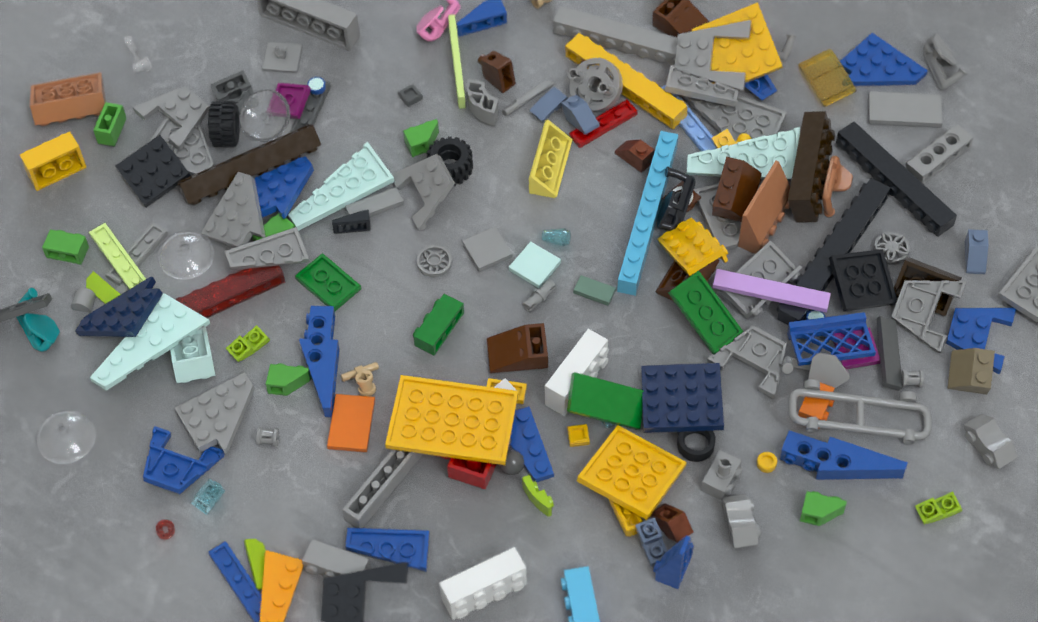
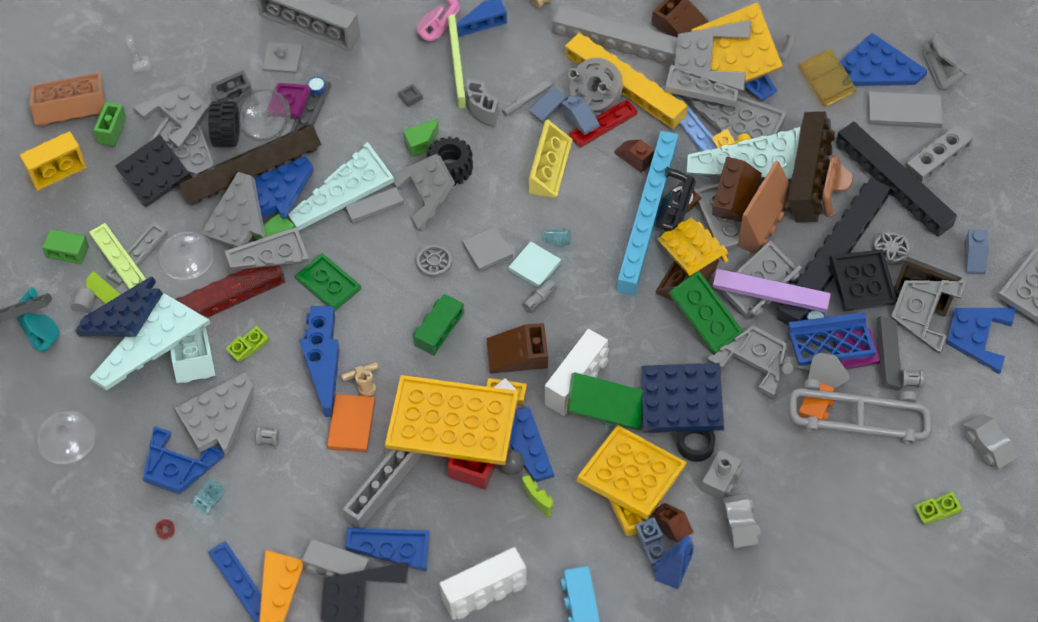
lime piece [244,538,265,590] -> none
bright green slope [266,363,311,396] -> none
black slope [332,209,371,234] -> none
reddish brown torso [478,51,516,94] -> none
yellow tile [567,424,590,447] -> none
sand green tile [573,275,616,306] -> none
yellow tile [757,452,777,473] -> none
blue brick [780,430,908,480] -> none
bright green slope [800,491,847,526] -> none
dark tan slope [947,348,995,395] -> none

